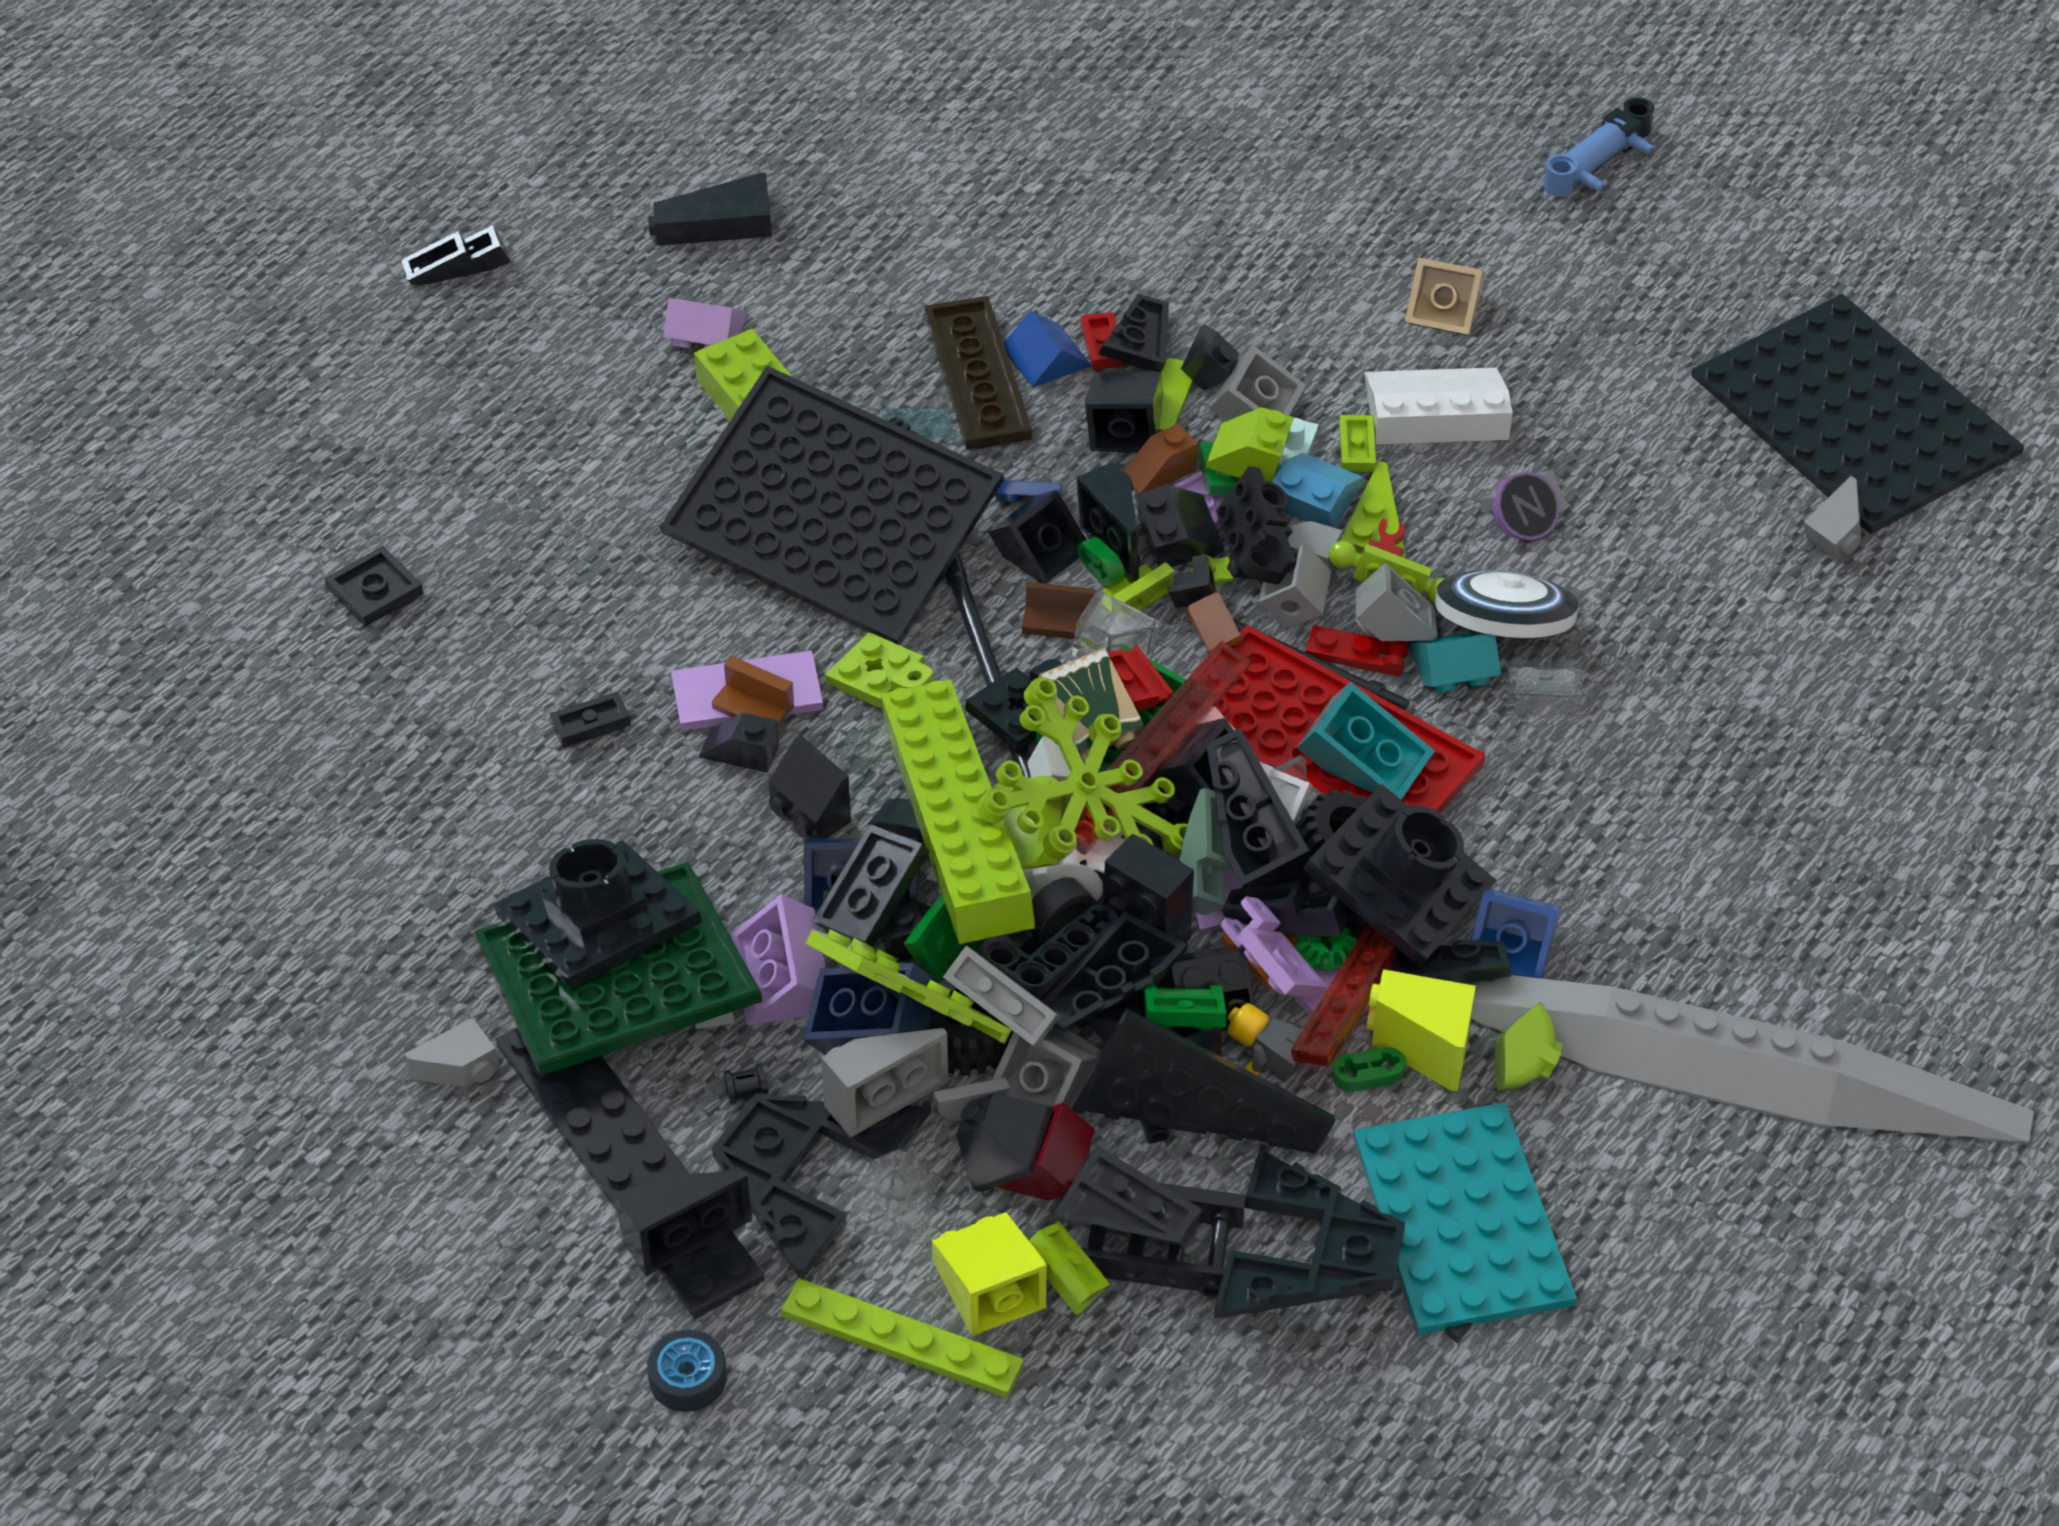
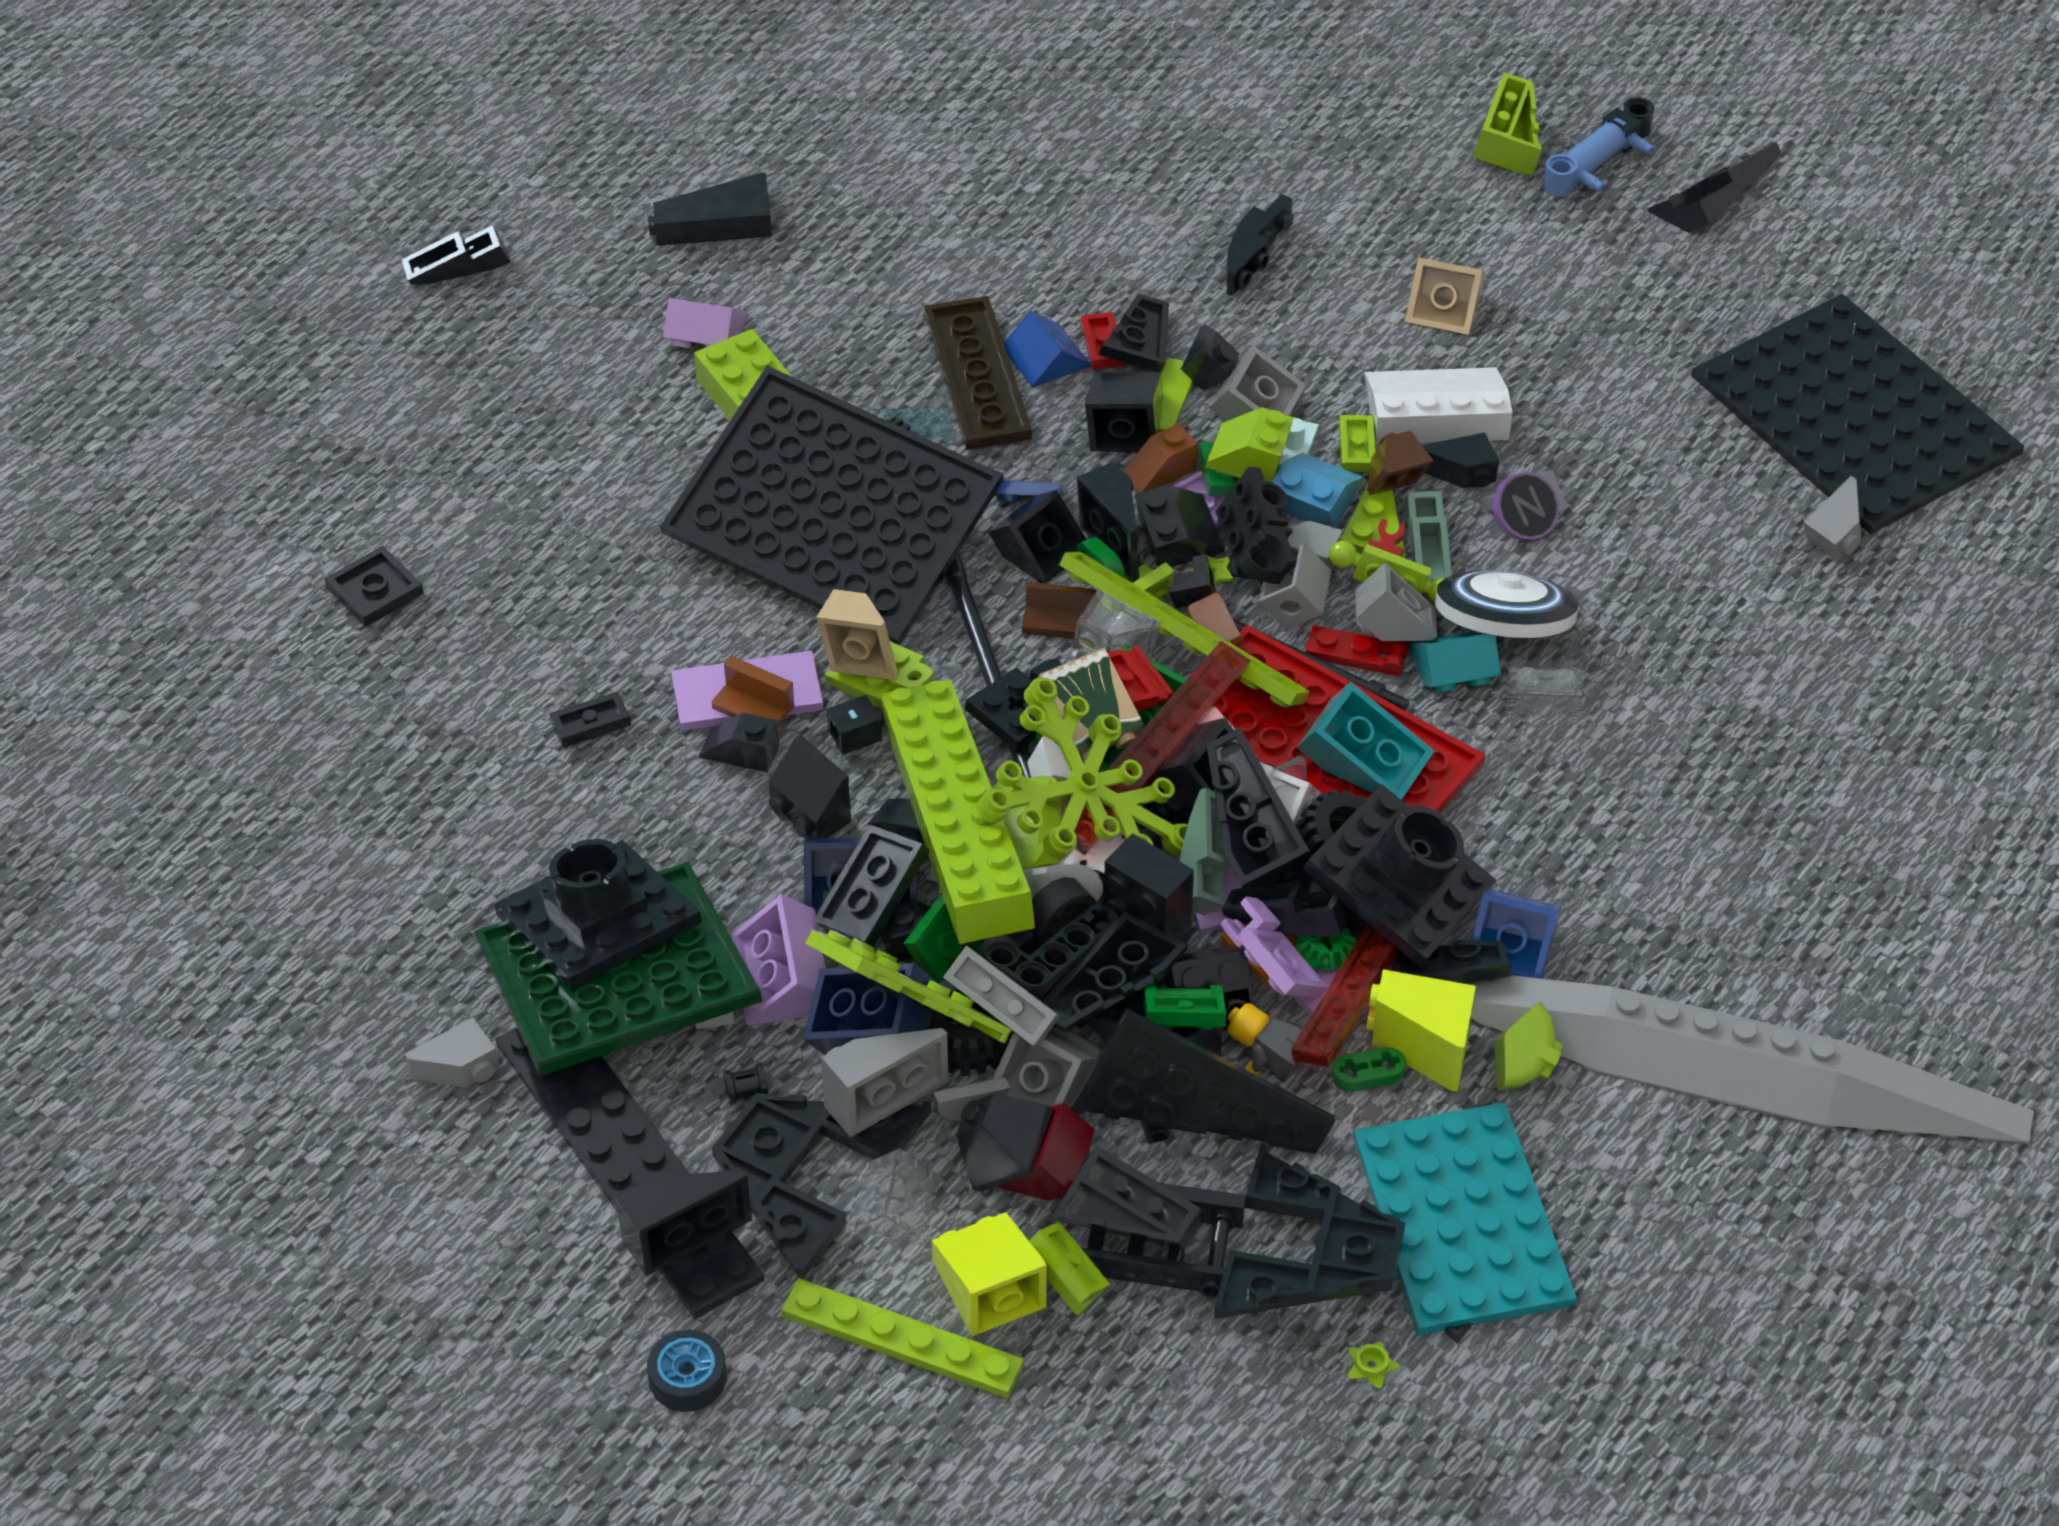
none -> tan slope [817,589,898,680]
none -> black brick [826,695,885,755]
none -> lime plate [1059,552,1310,708]
none -> black slope [1226,194,1294,296]
none -> lime plate [1348,1341,1400,1388]
none -> reddish brown slope [1367,430,1433,495]
none -> sand green slope [1405,491,1452,581]
none -> black slope [1422,432,1499,488]
none -> lime wedge [1473,72,1542,175]
none -> black wedge [1647,142,1781,233]

